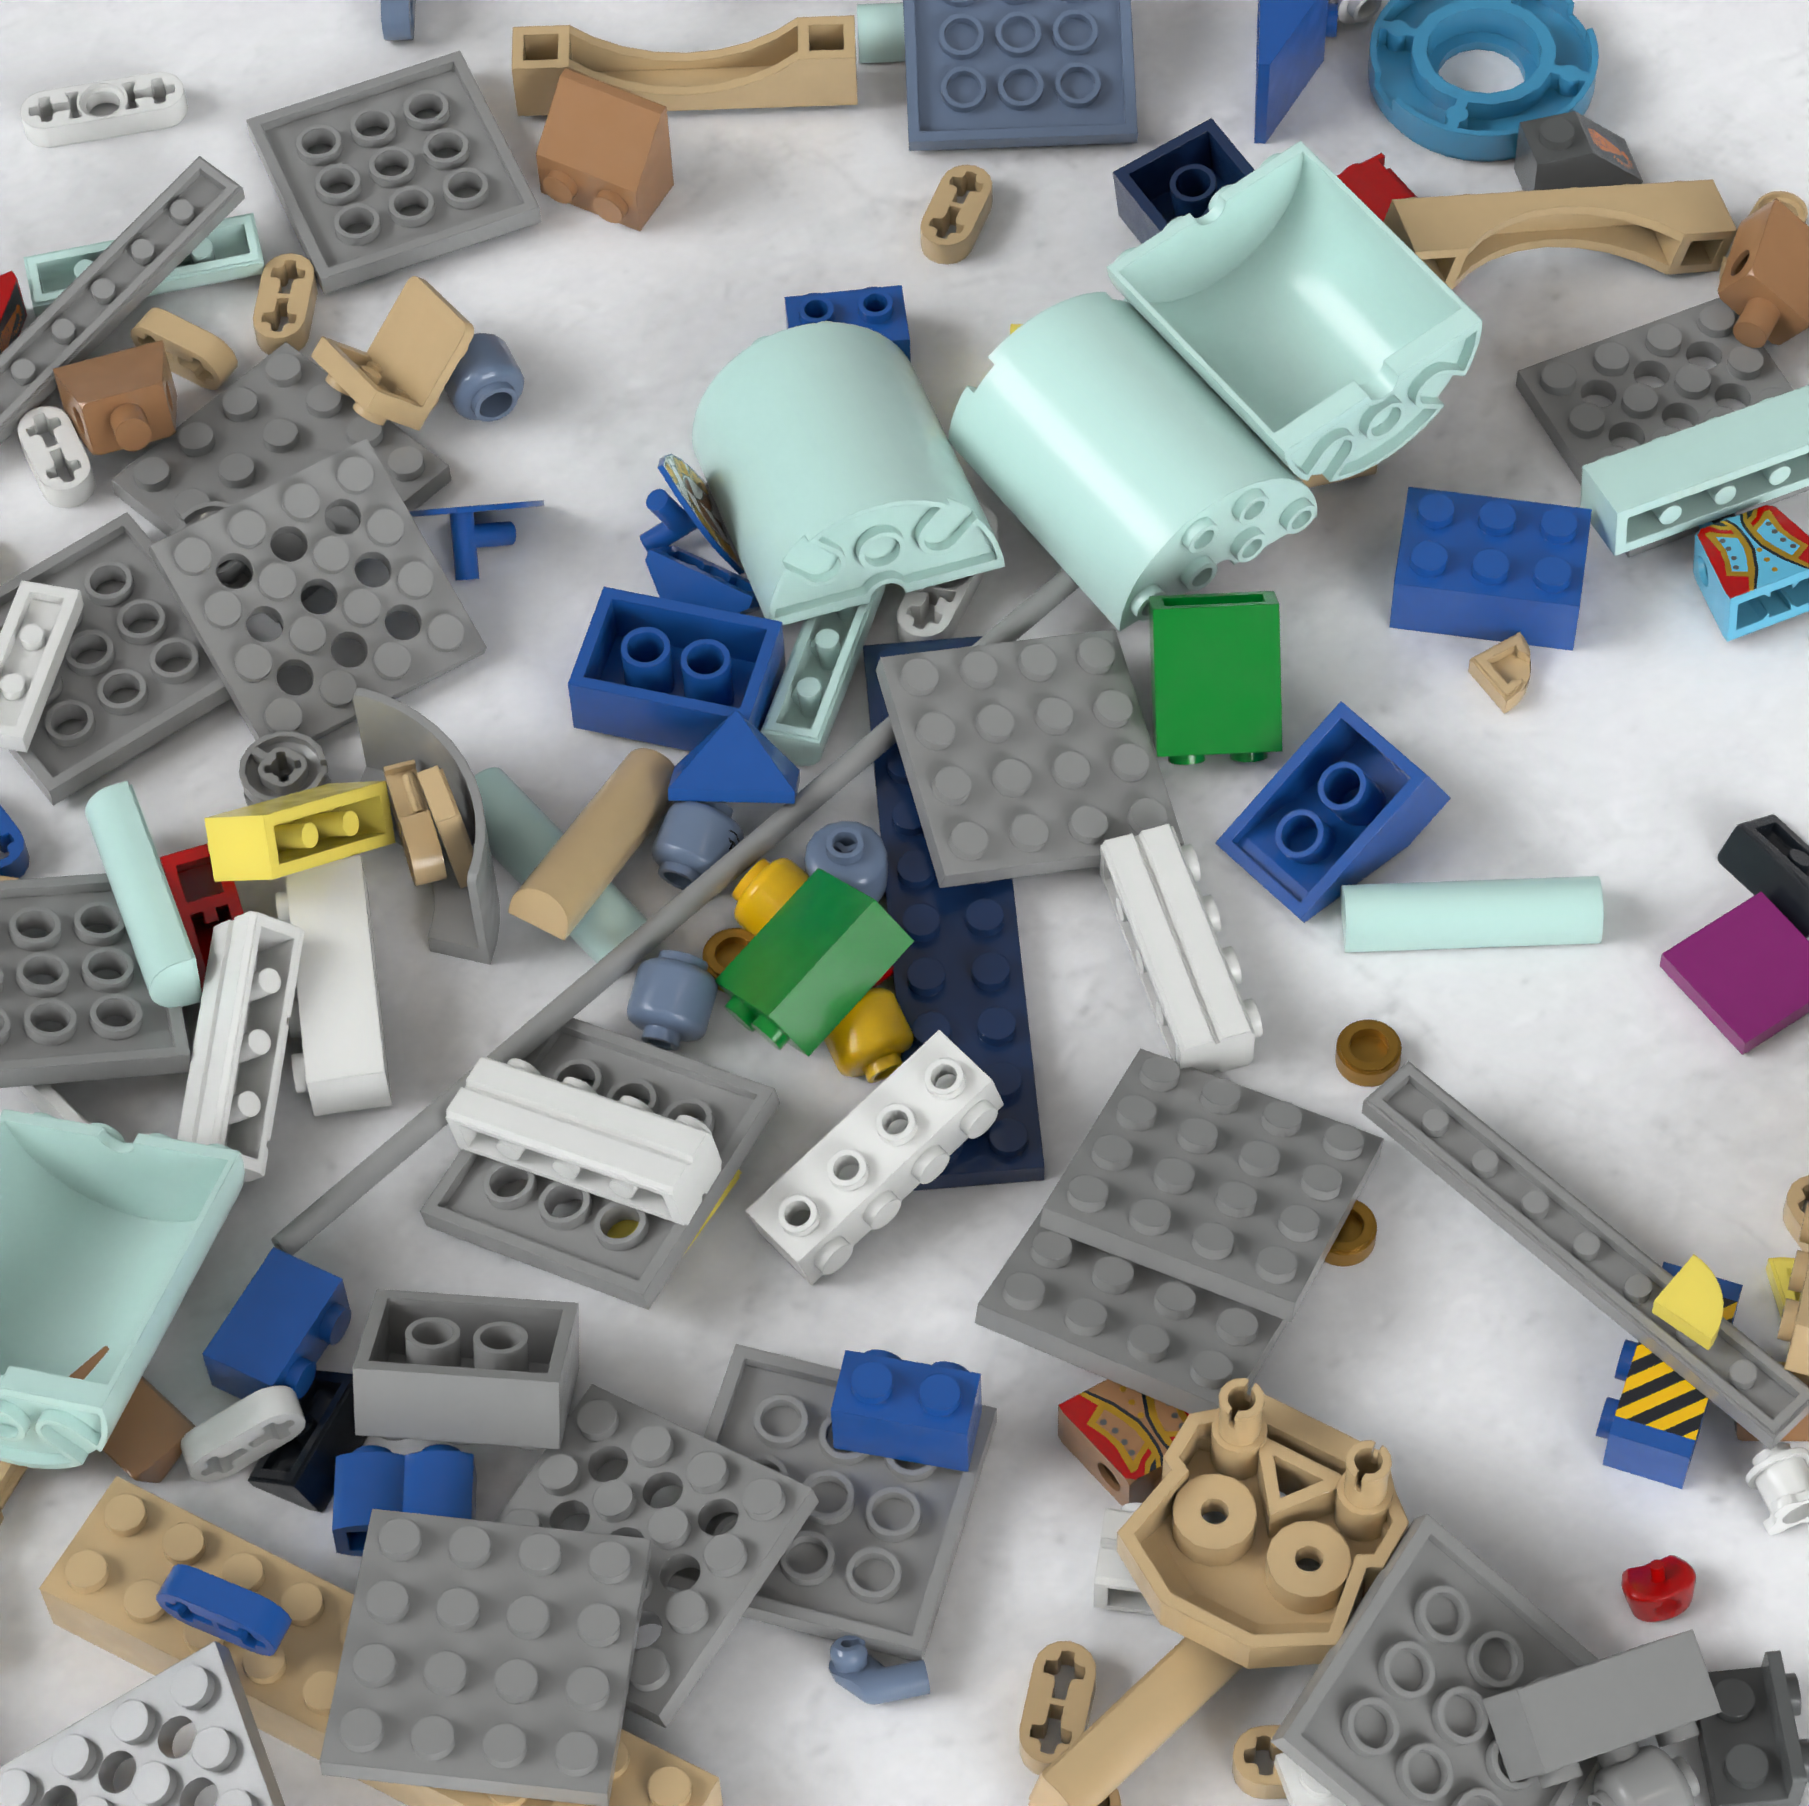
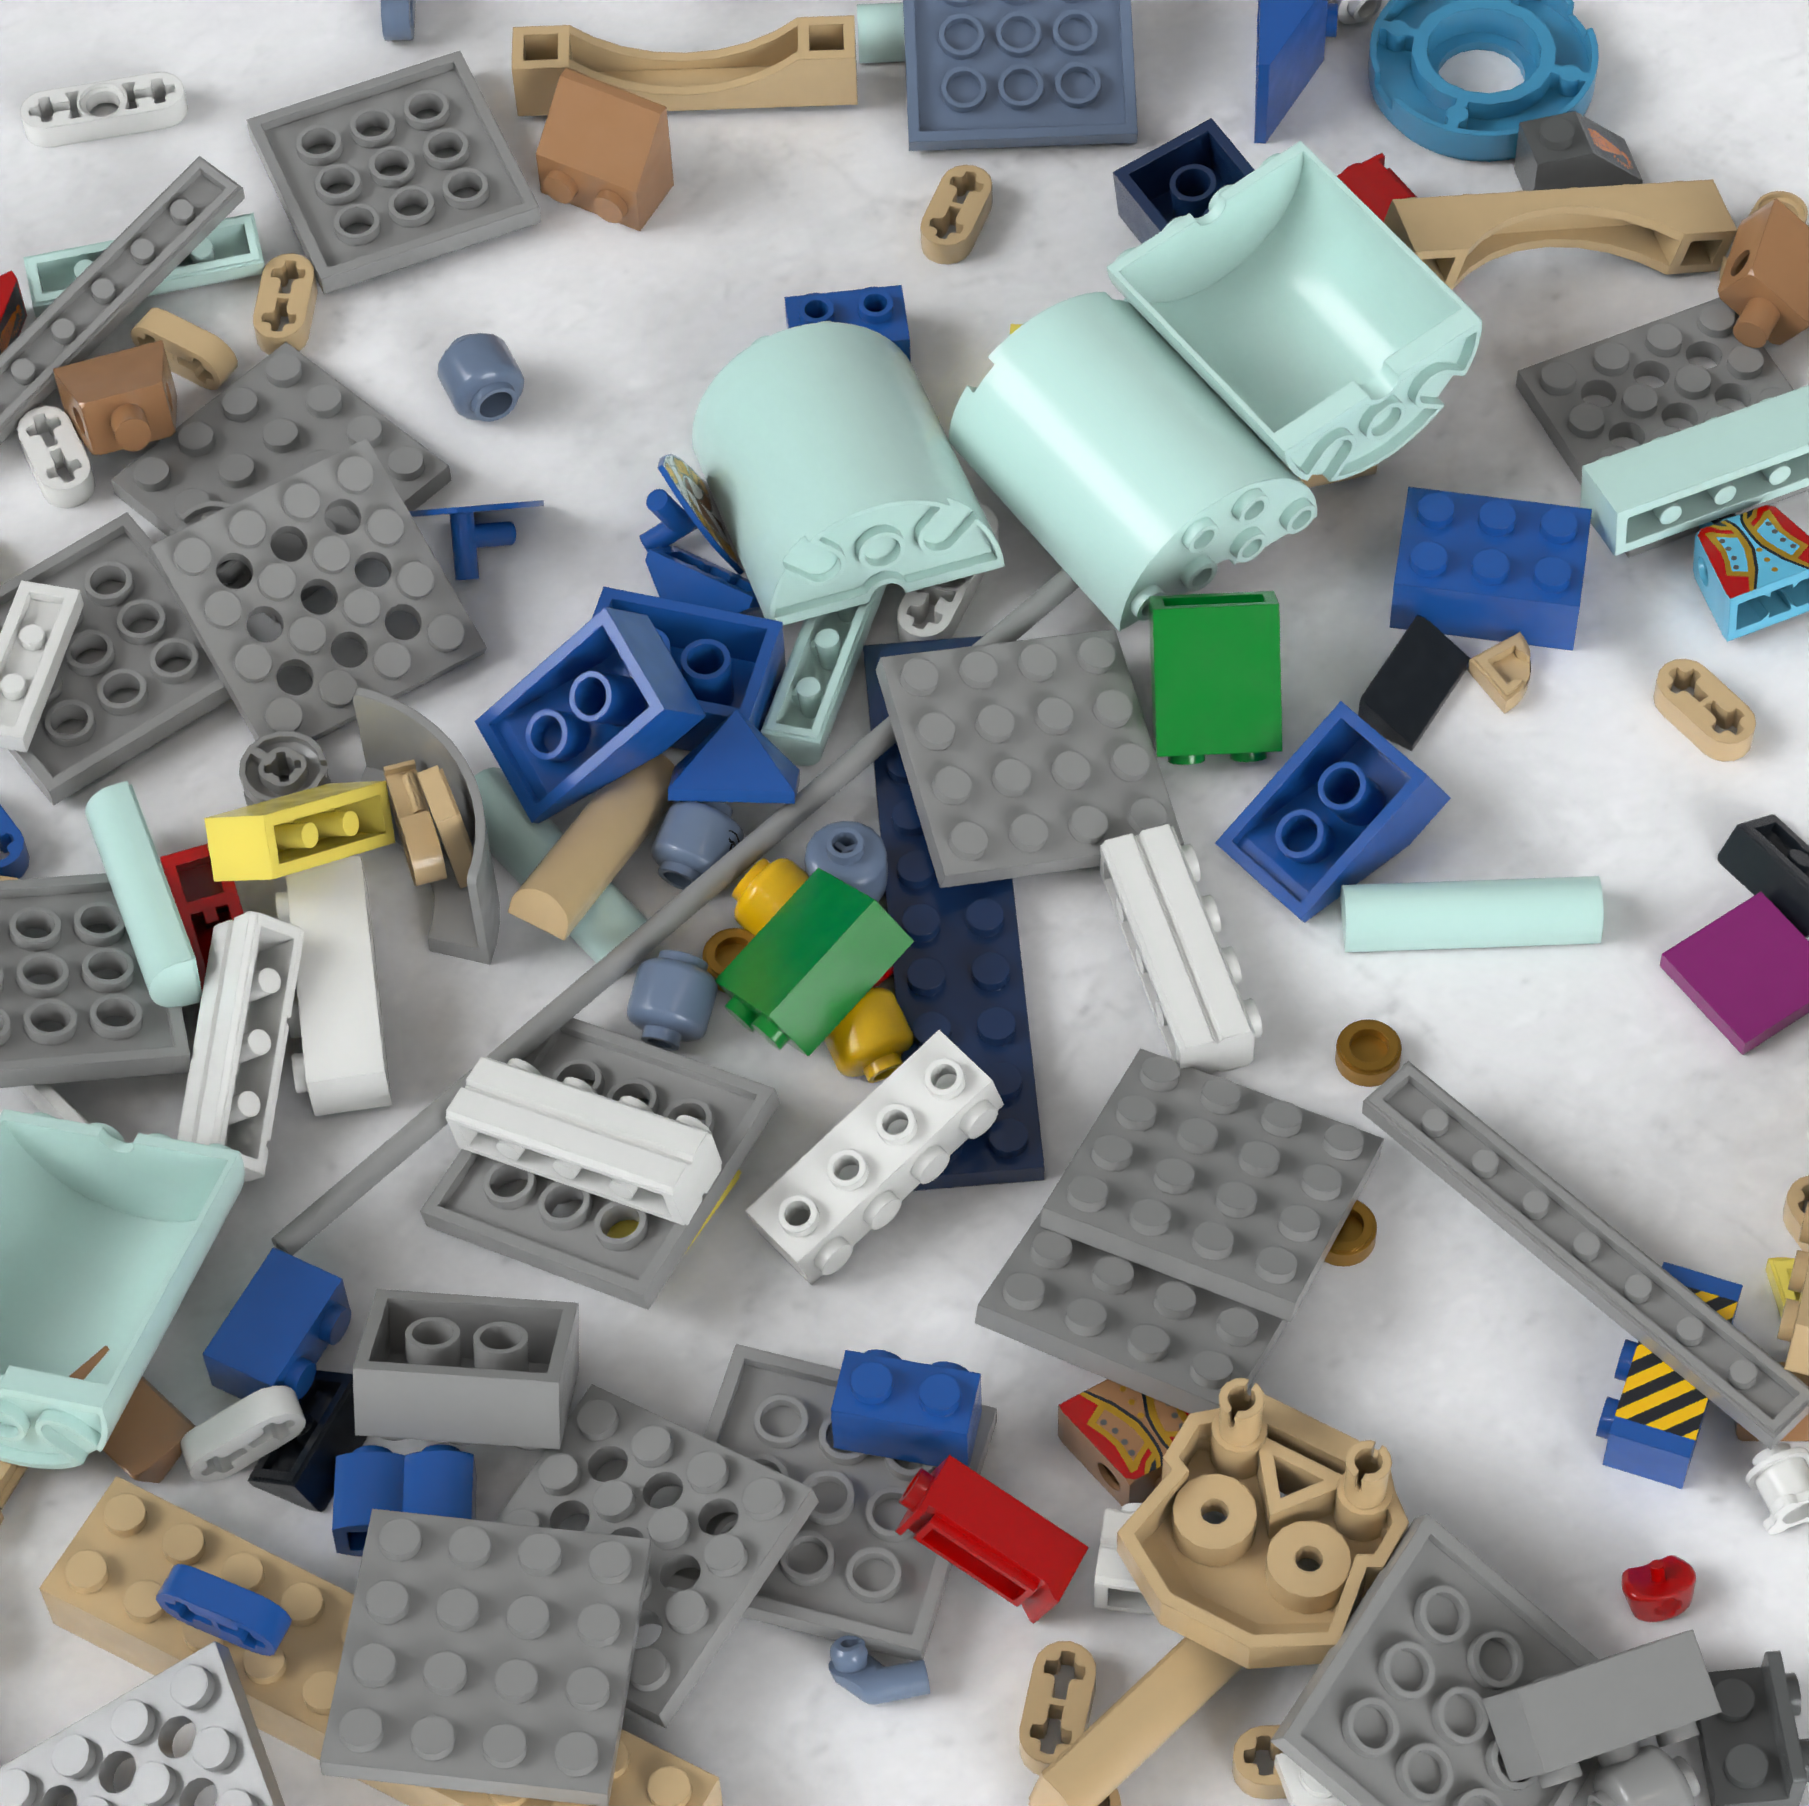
tan bracket [311,276,474,431] -> none
light yellow tile [1652,1254,1724,1351] -> none
none -> blue slope [474,607,706,824]
none -> red window [895,1455,1089,1624]
none -> black slope [1358,615,1471,751]
none -> tan beam [1653,659,1756,762]

